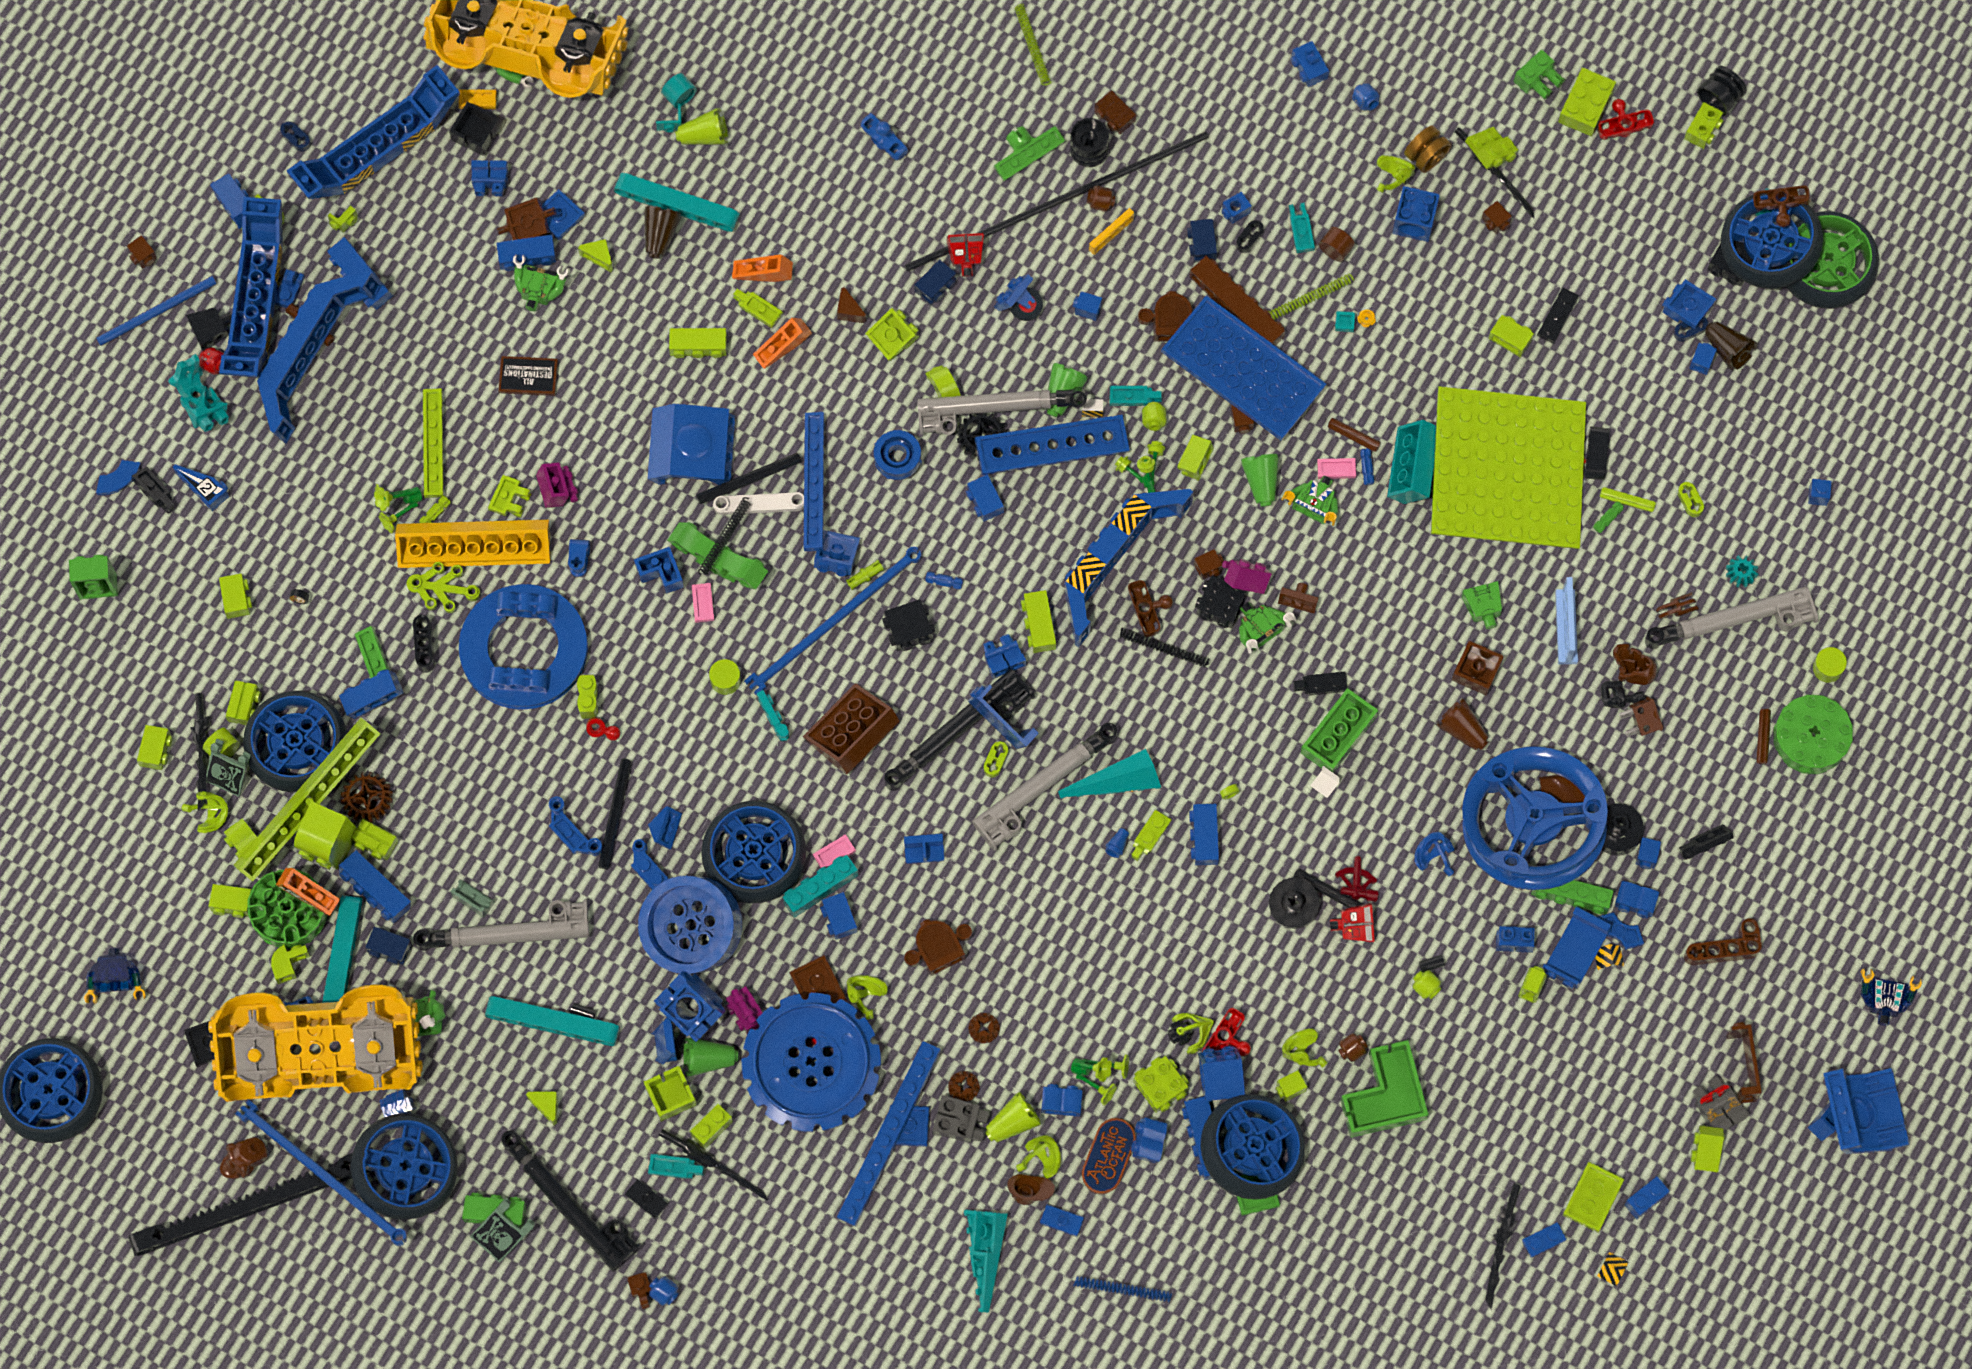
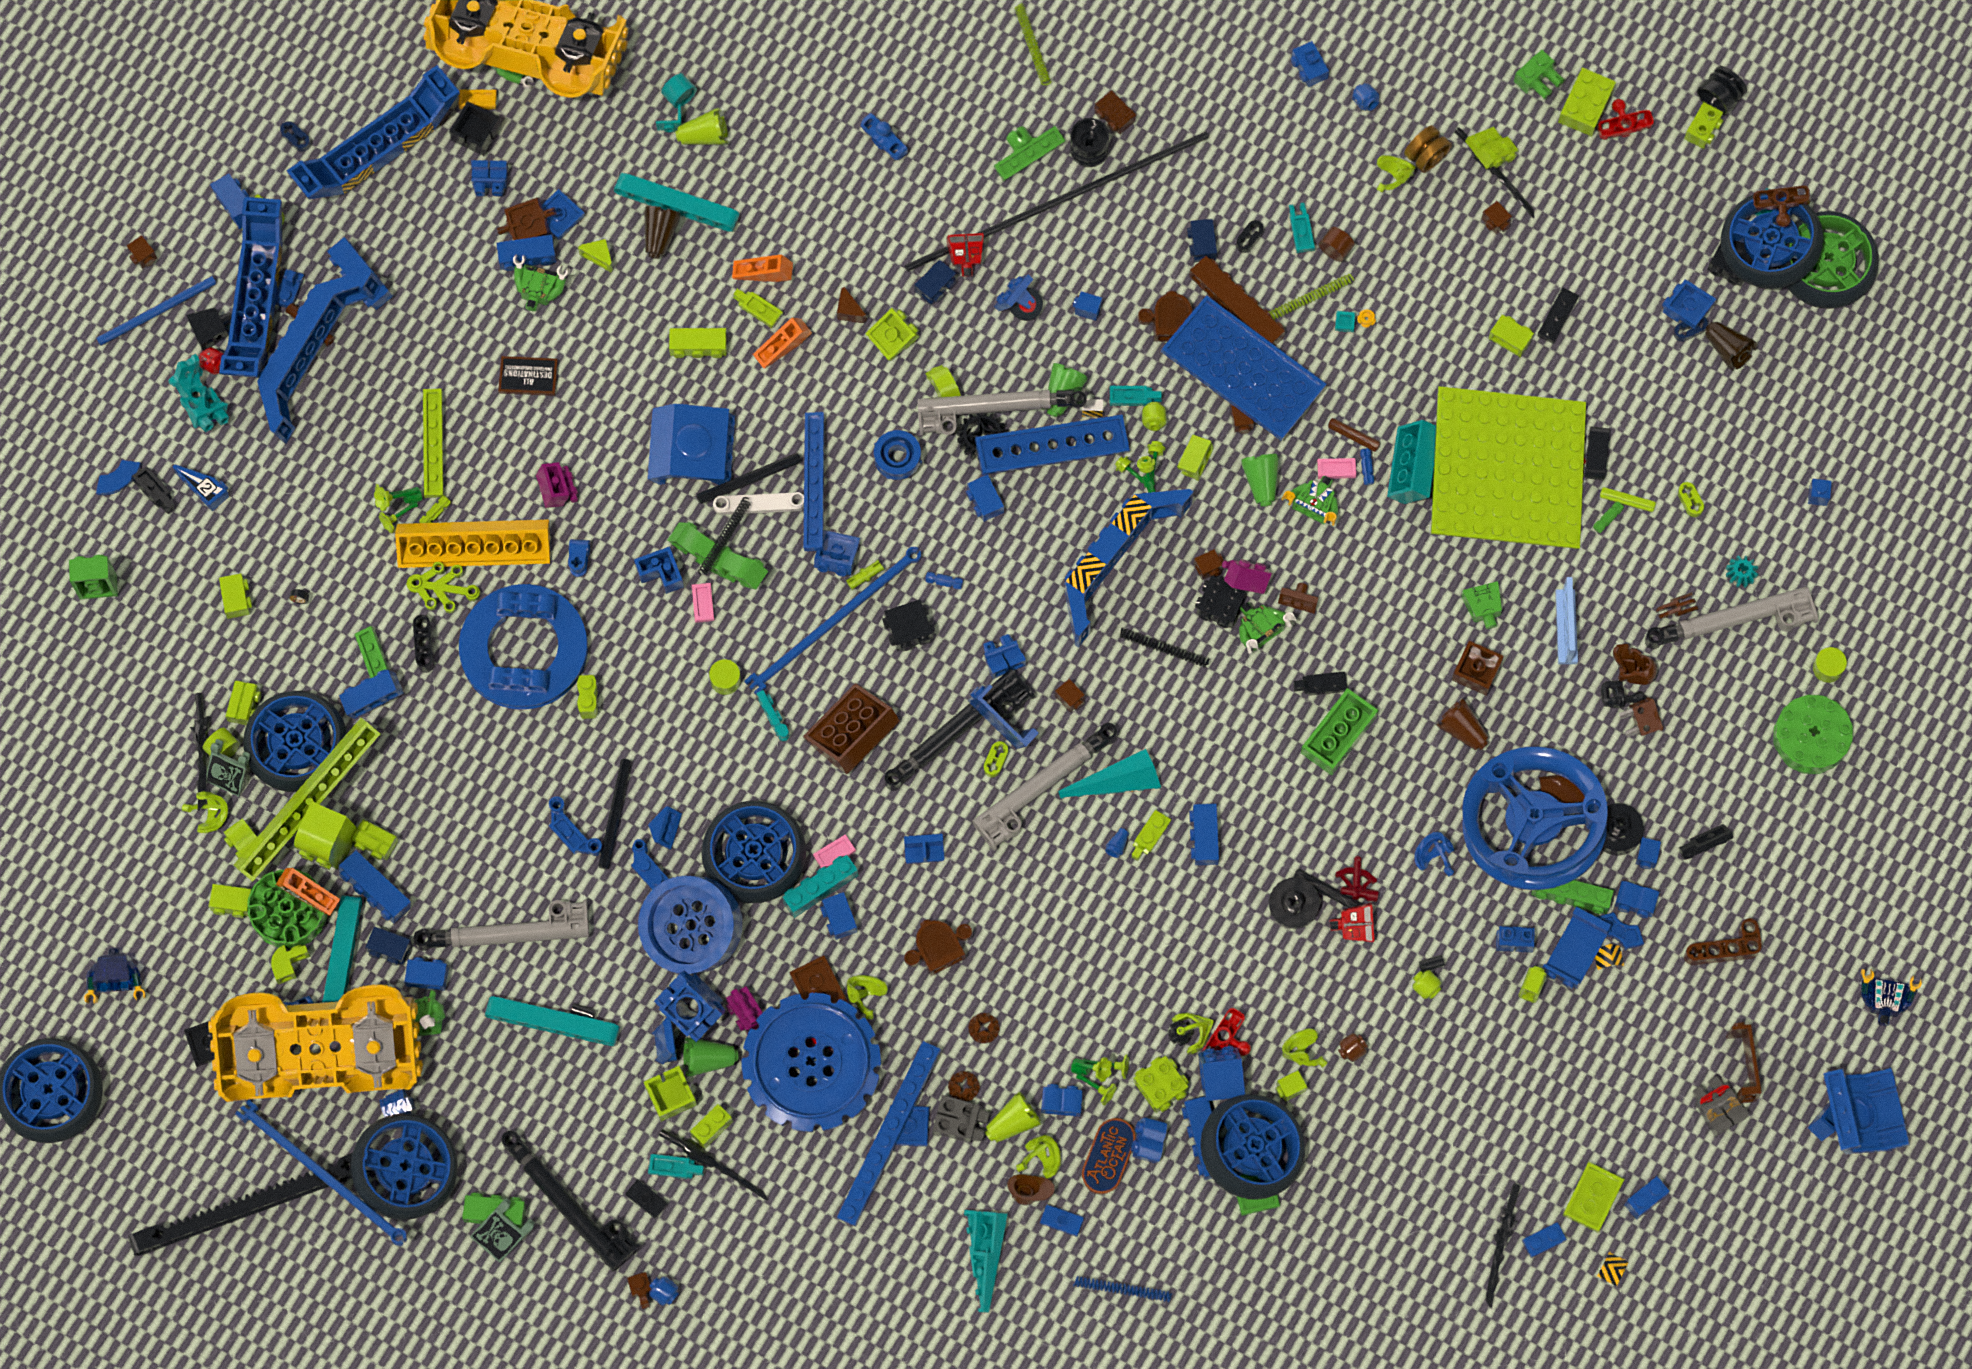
lime brick [137,725,173,770] -> none
reddish brown head [220,1137,268,1179] -> none
lime bracket [327,206,358,233] -> none
reddish brown gear [341,772,393,823] -> none
sand green hinge [450,879,495,918] -> none
lime plate [488,475,532,518] -> none
lime slope [526,1092,558,1126] -> none
red plate [586,717,621,741] -> none
lime brick [1021,590,1056,653] -> none
reddish brown head [1087,185,1115,212] -> none
yellow tile [1089,208,1134,255] -> none
reddish brown piece [1128,580,1173,637] -> none
lime tile [1220,784,1240,800] -> none
blue brick [1221,191,1252,224] -> none
white sticker [1310,766,1340,798] -> none
bright green piece [1341,1040,1428,1138] -> none
blue brick [1392,186,1440,242] -> none
blue brick [1689,343,1717,375] -> none
lime brick [1690,1125,1724,1173] -> none
reddish brown axle [1756,709,1771,765] -> none
none -> blue brick [404,957,449,991]
none -> reddish brown brick [1055,679,1085,713]

